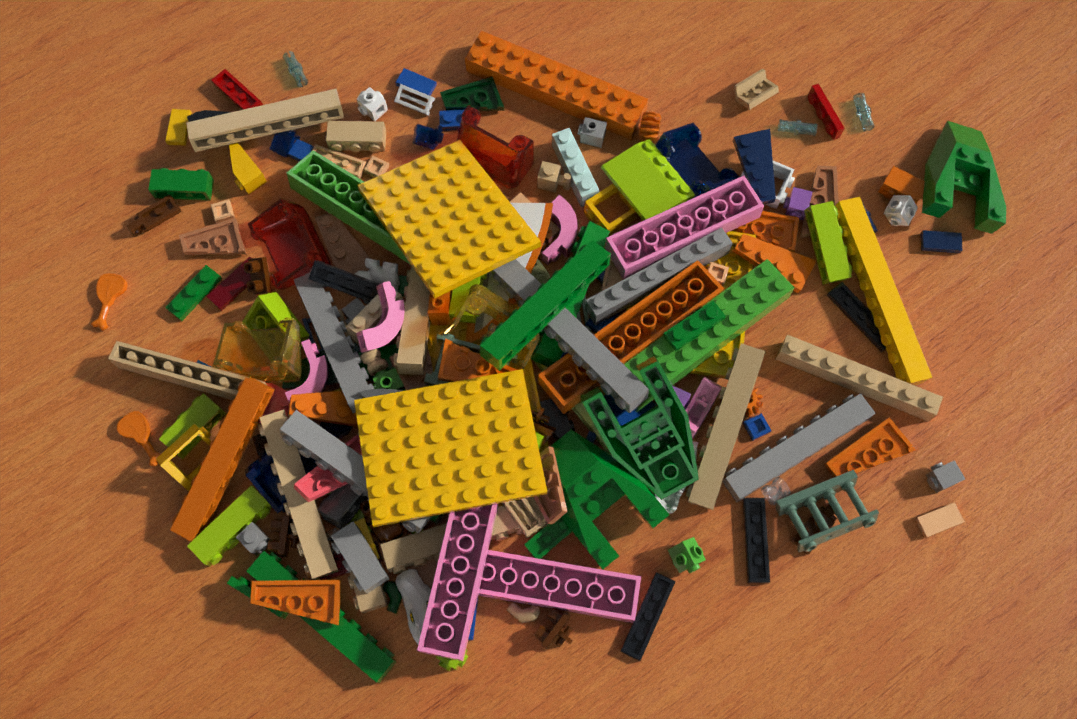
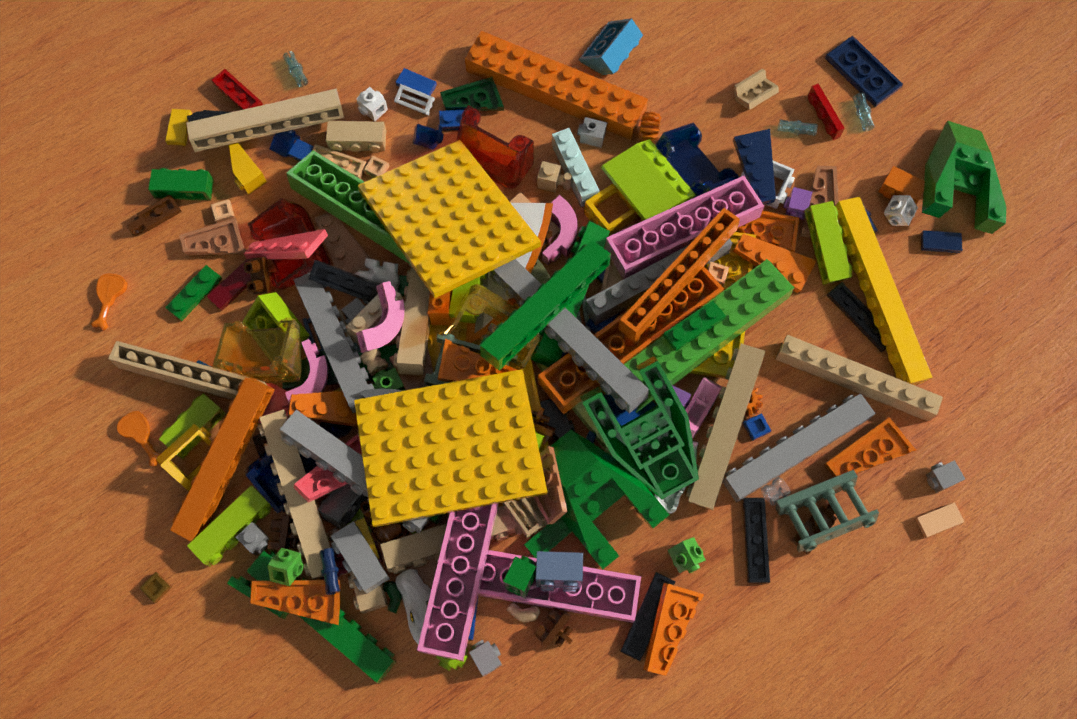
none -> pearl gold tile [140,572,172,603]
none -> coral wing [244,229,328,260]
none -> bright green brick [268,548,304,586]
none -> dark blue pin [320,548,340,595]
none -> light grey brick [469,640,502,677]
none -> green brick [503,555,536,598]
none -> sand blue brick [536,551,583,592]
none -> dark azure slope [579,18,643,75]
none -> orange brick [618,208,740,342]
none -> orange wing [643,583,704,676]
none -> dark blue tile [825,35,903,107]

